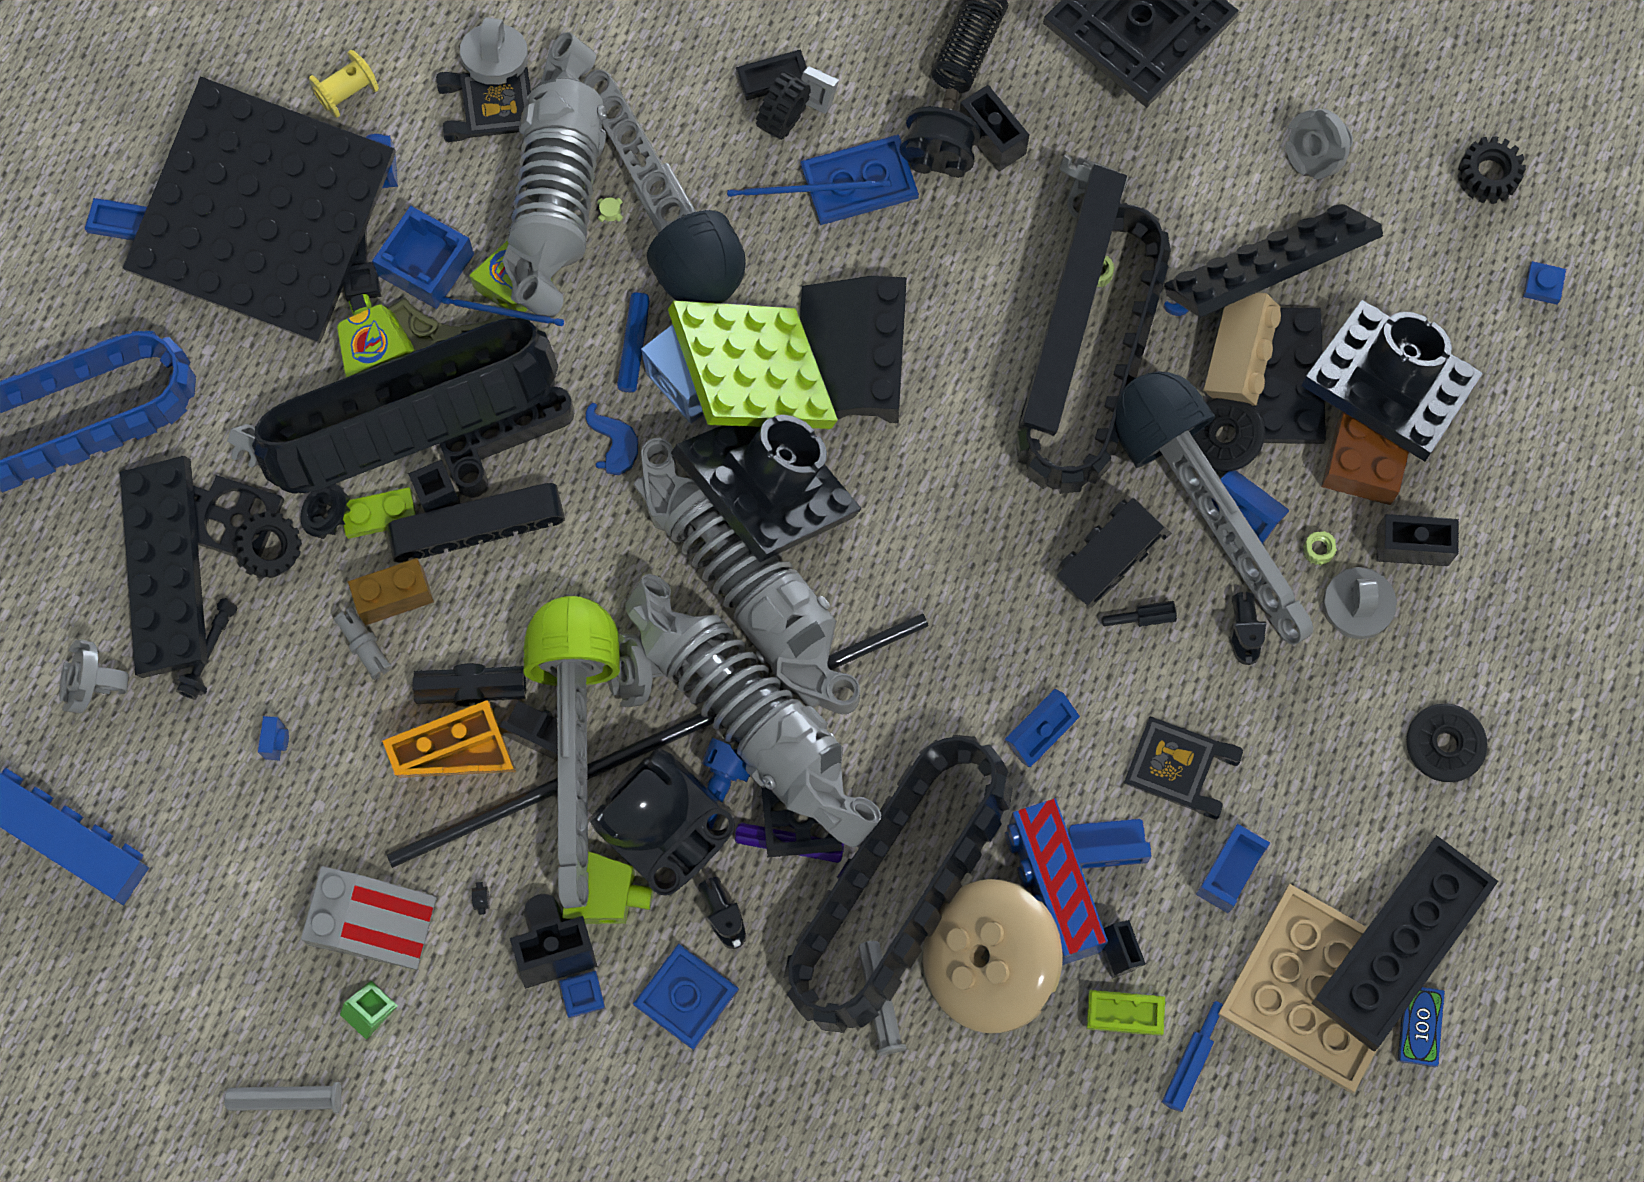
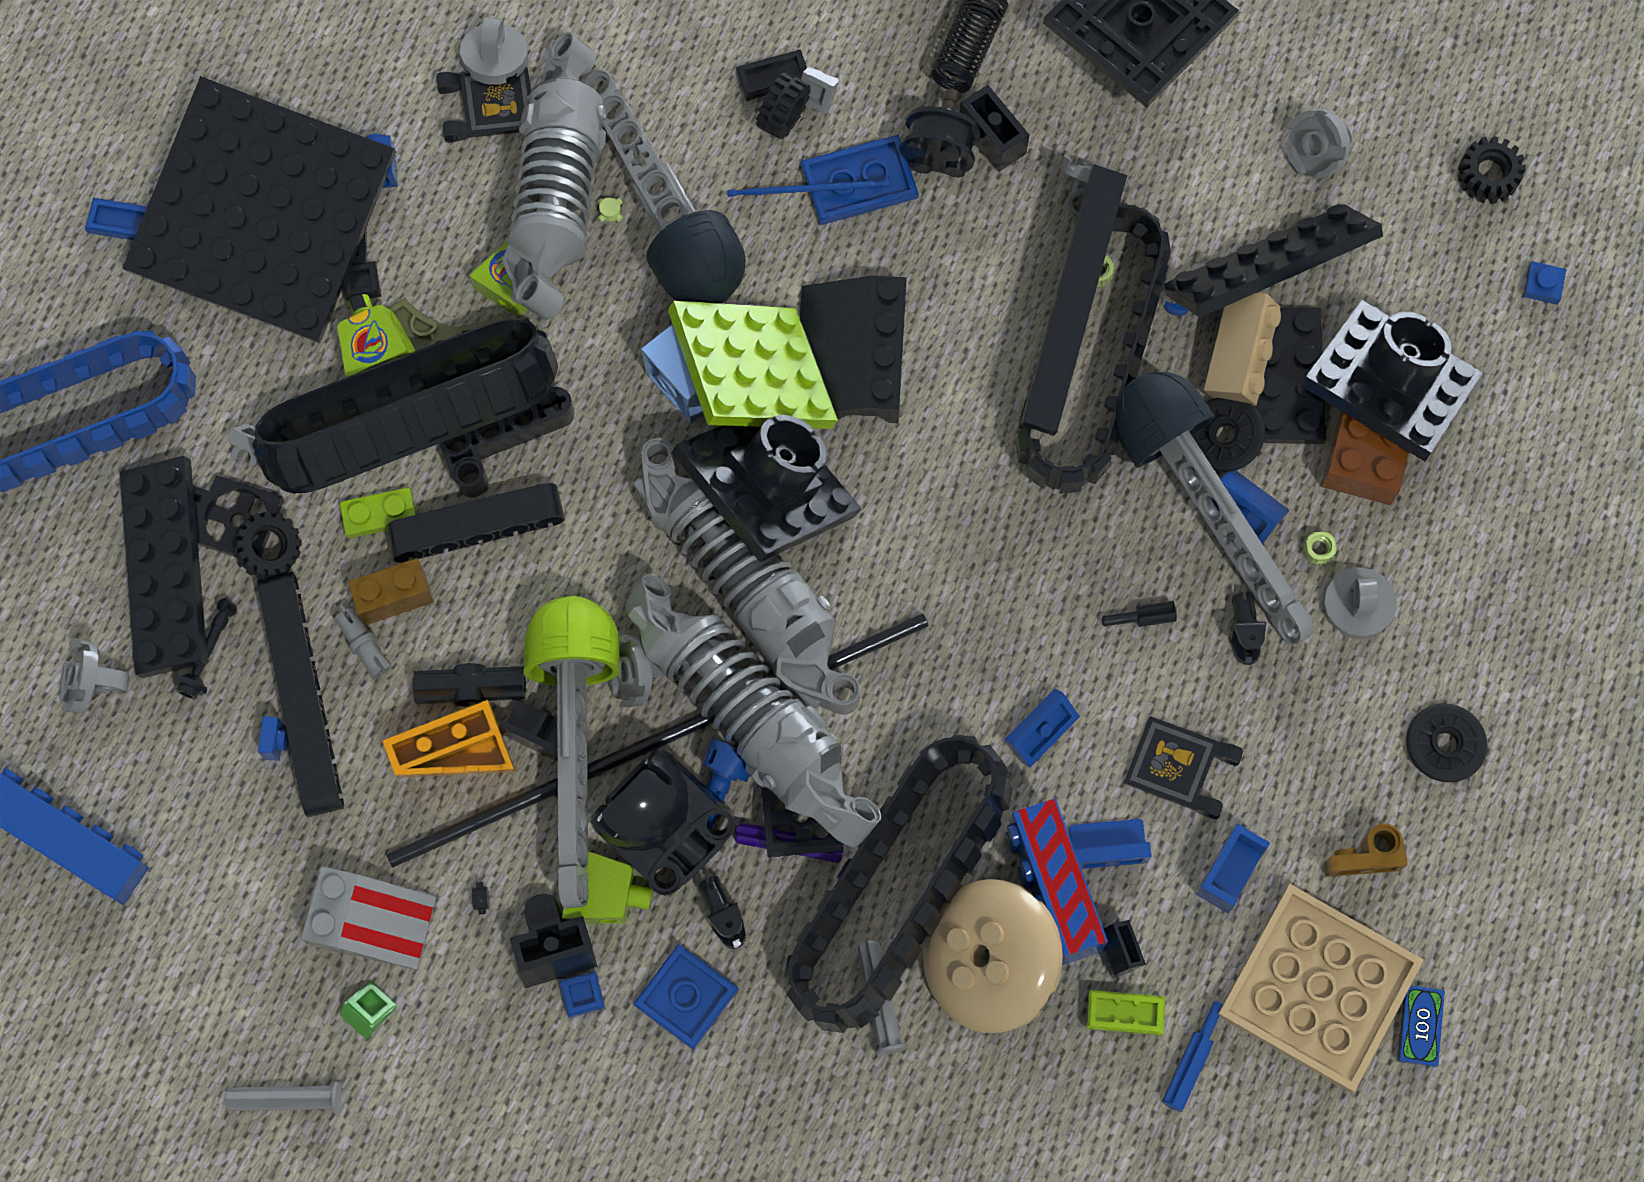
black gear [300,484,351,539] -> none
light yellow hose [309,50,379,118] -> none
blue container [372,205,474,309] -> none
black brick [408,460,461,512] -> none
blue piece [441,297,564,326] -> none
blue piece [585,403,638,475] -> none
blue axle [617,292,650,393] -> none
black wedge [1056,497,1172,608] -> none
black plate [1311,835,1499,1052] -> none
black brick [1376,514,1459,566] -> none
none -> black beam [257,572,345,818]
none -> pearl gold plate [1324,823,1408,877]

